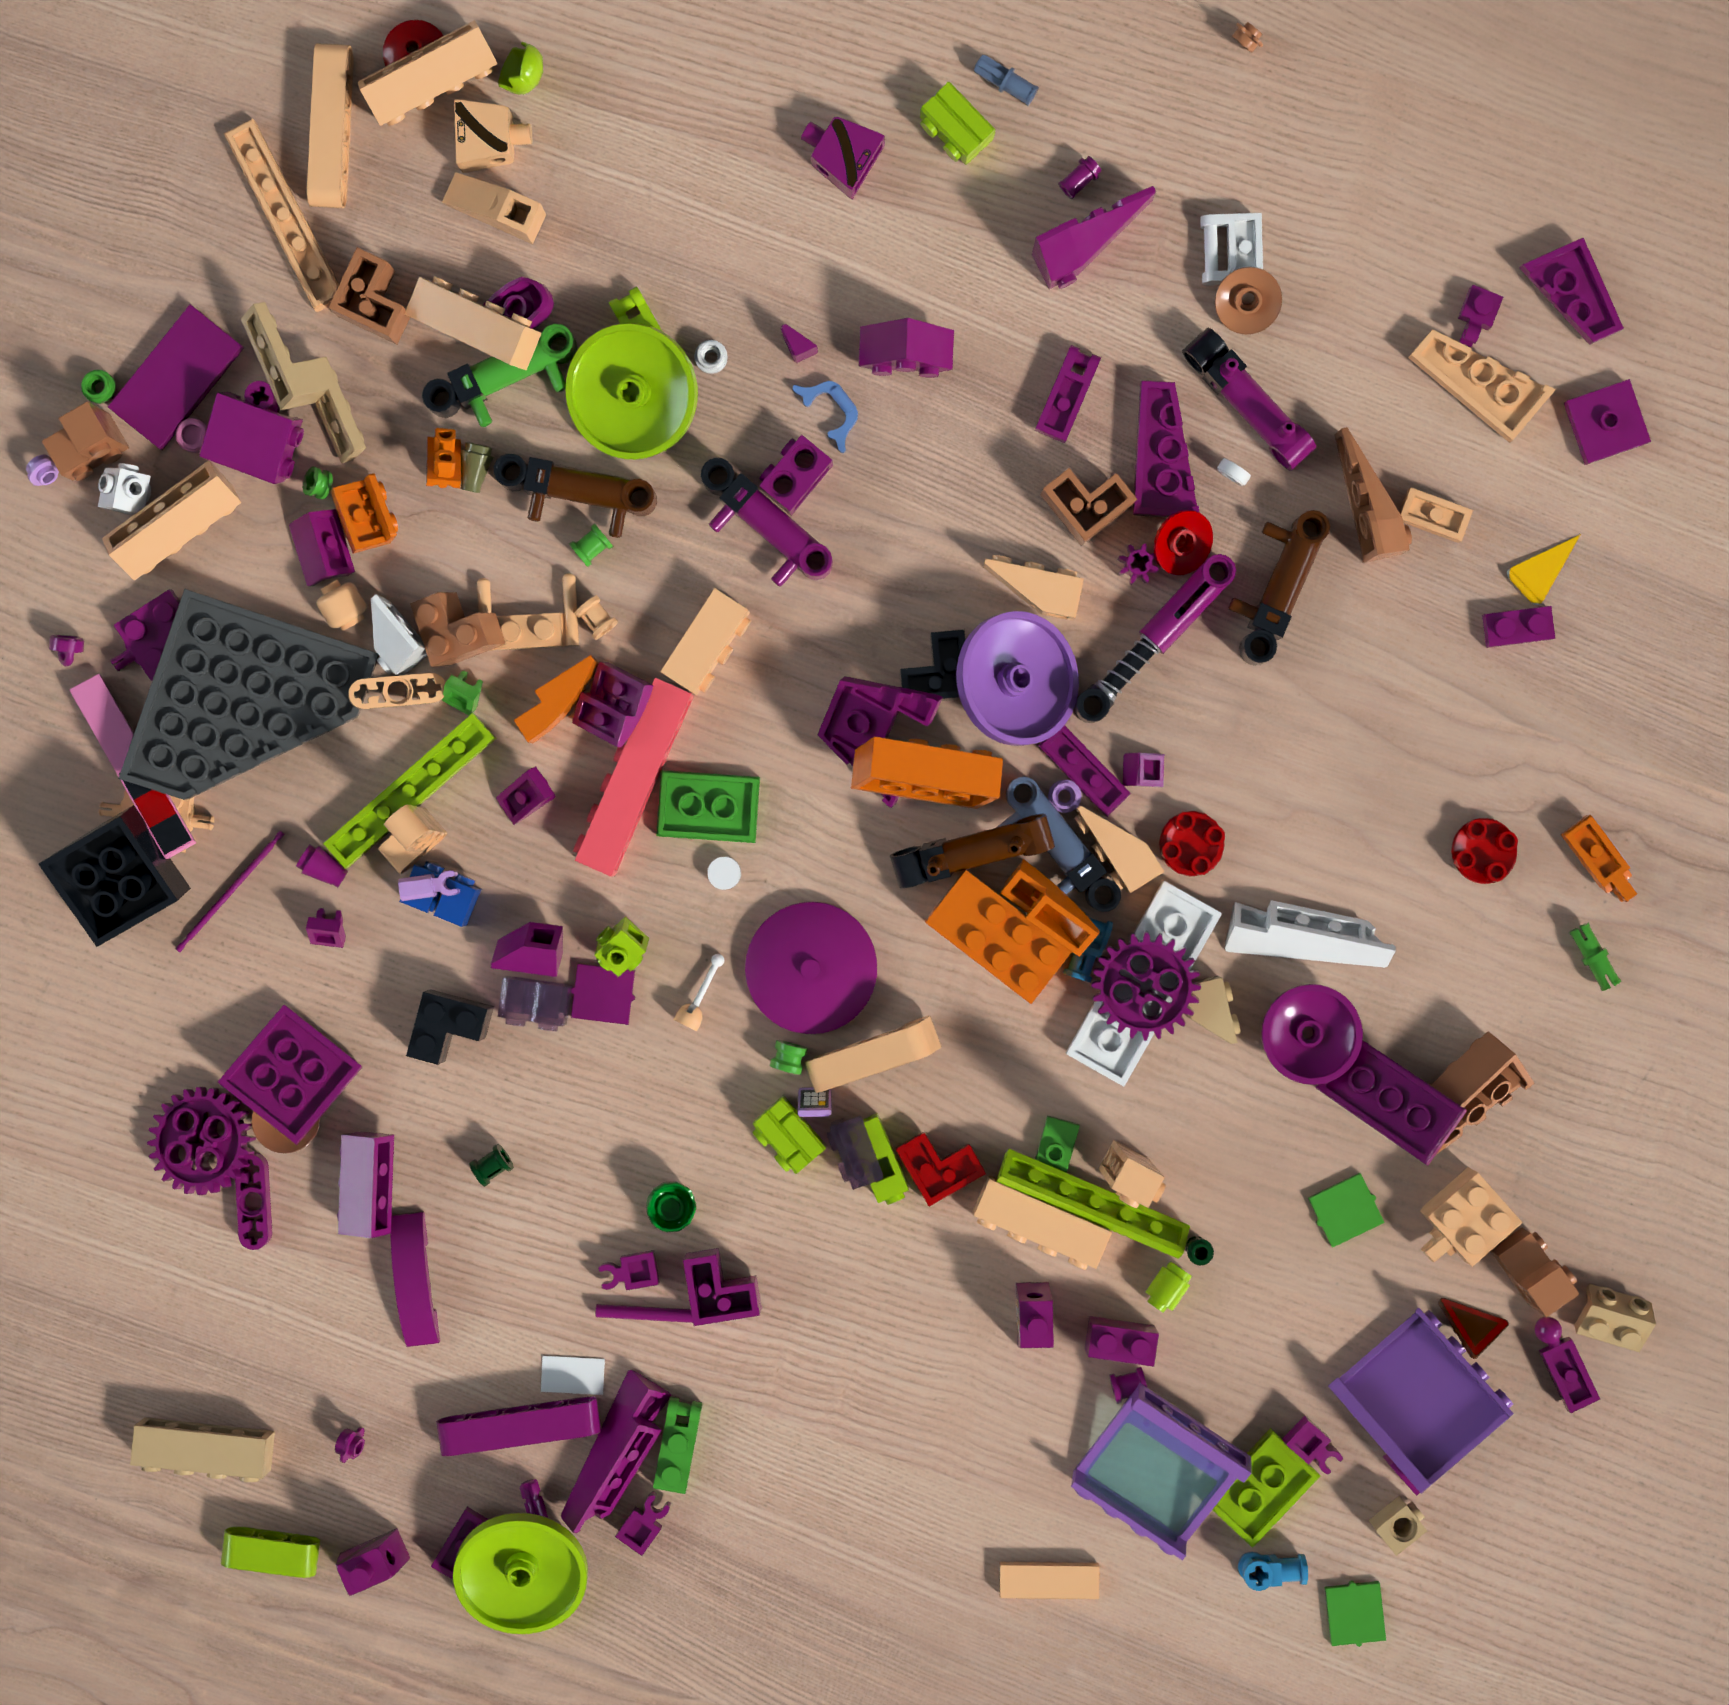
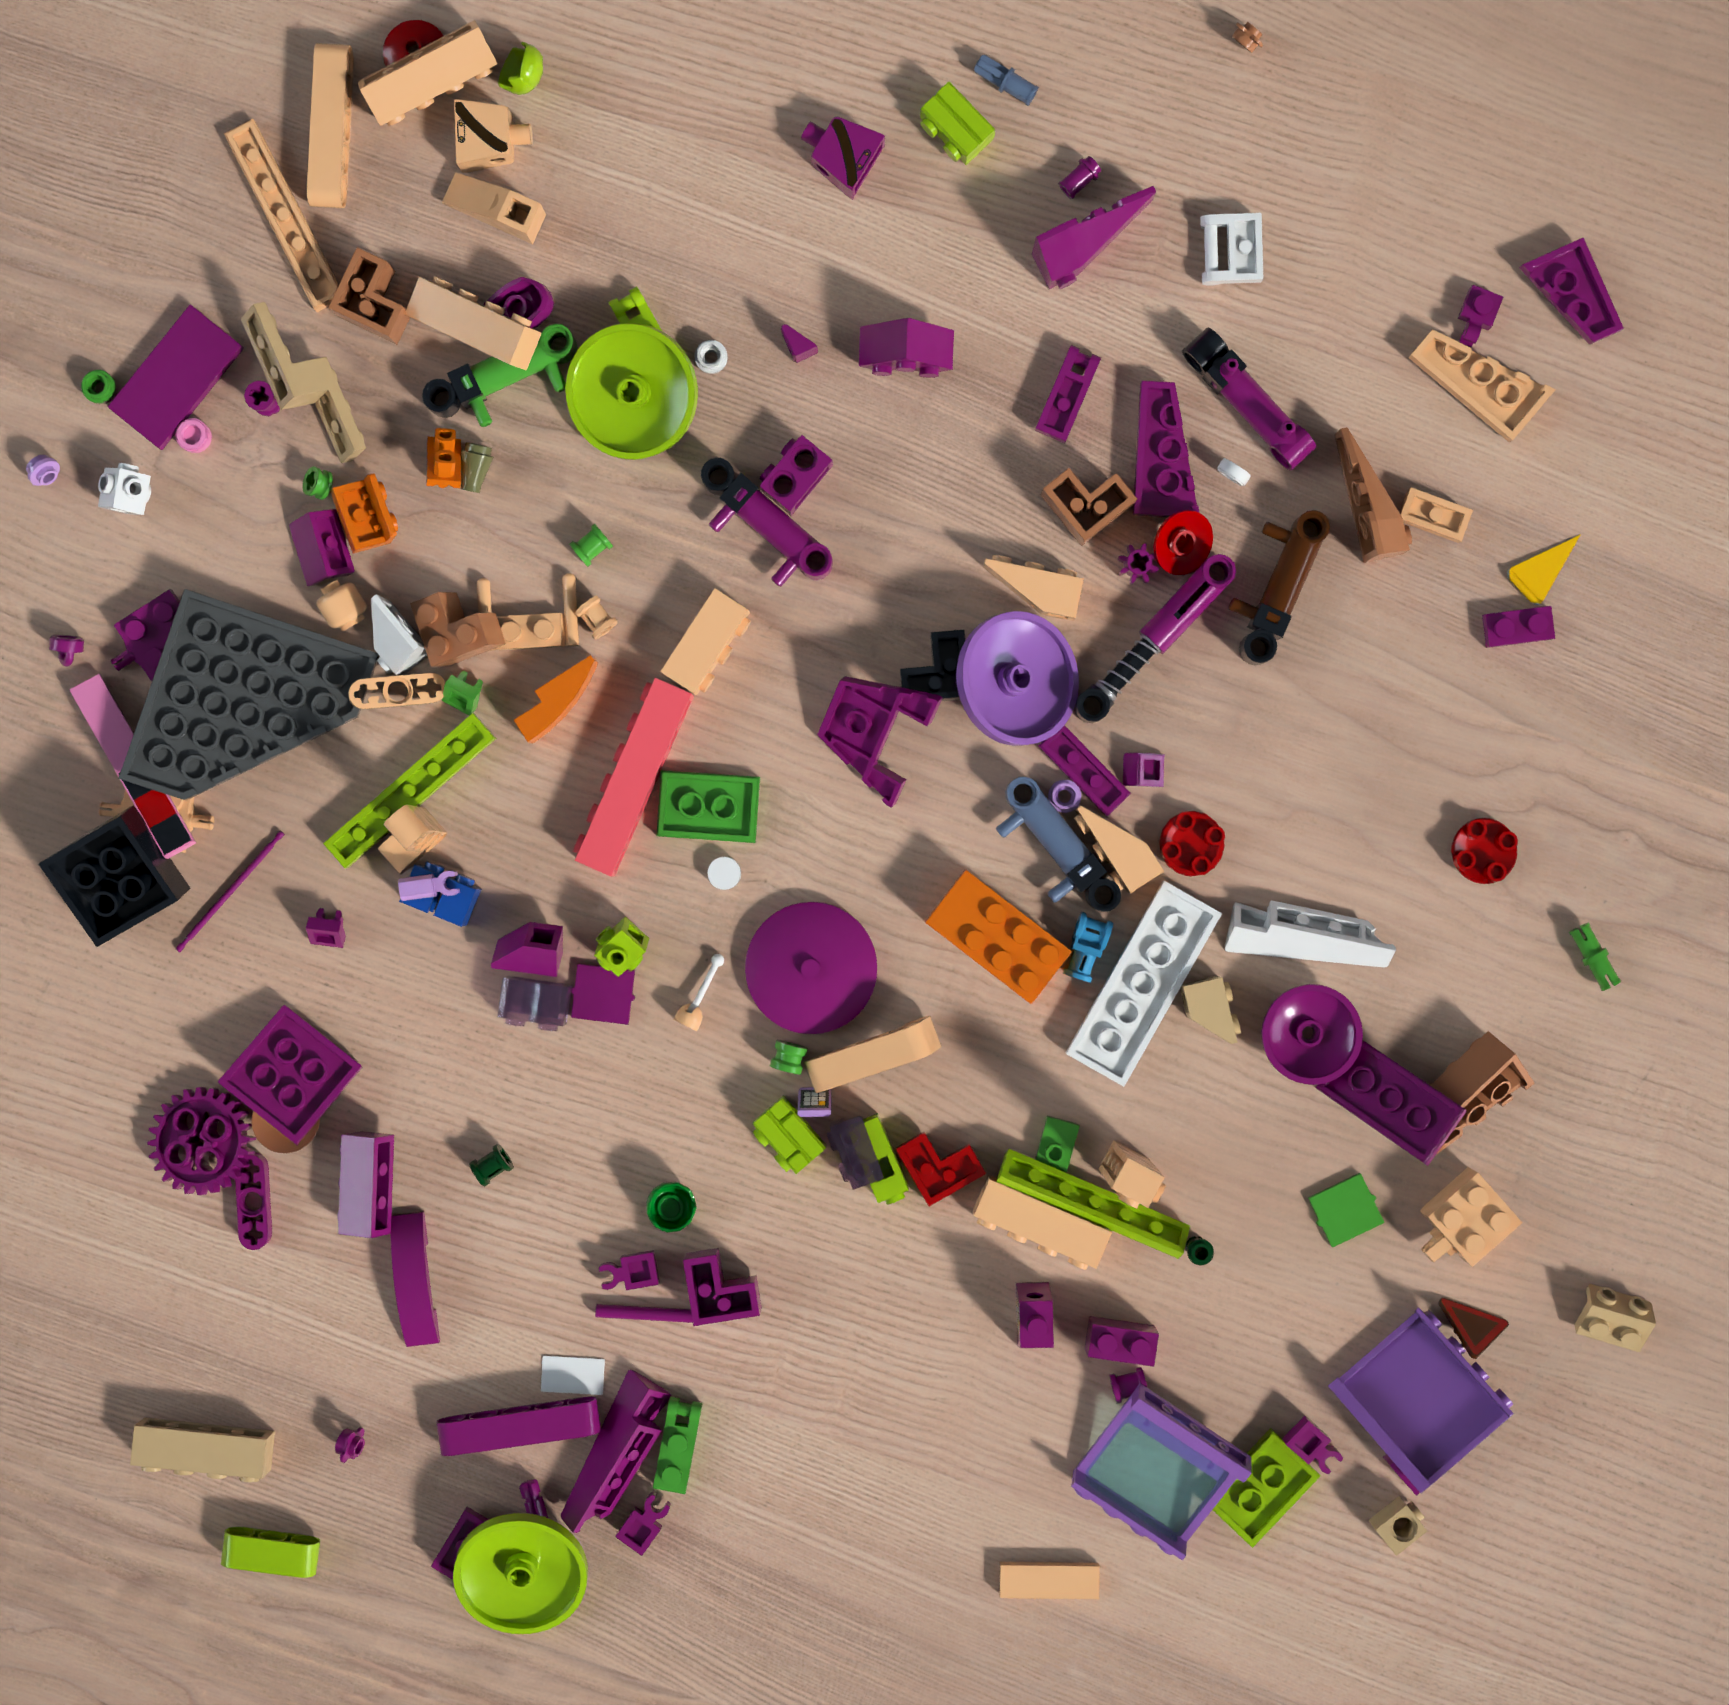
nougat brick [42,401,130,481] -> none
light nougat brick [102,460,241,580] -> none
magenta panel [199,392,304,484] -> none
magenta cone [296,844,348,888] -> none
magenta torso [336,1528,410,1596] -> none
black brick [406,989,494,1065] -> none
reddish brown piece [494,454,657,538] -> none
magenta slope [496,766,556,825] -> none
magenta slope [572,662,654,747] -> none
medium blue helmet [793,381,858,453] -> none
orange brick [851,736,1003,809] -> none
reddish brown piece [890,813,1055,888] -> none
orange slope [1001,859,1100,957] -> none
magenta gear [1091,931,1201,1041] -> none
lime brick [1145,1261,1192,1313] -> none
nougat dish [1215,267,1282,335] -> none
dark azure connector [1238,1552,1308,1591] -> none
bright green piece [1325,1581,1386,1647] -> none
nougat brick [1490,1228,1579,1318] -> none
magenta plate [1534,1317,1601,1413] -> none
orange hinge [1560,815,1637,902] -> none
magenta plate [1564,379,1651,465] -> none

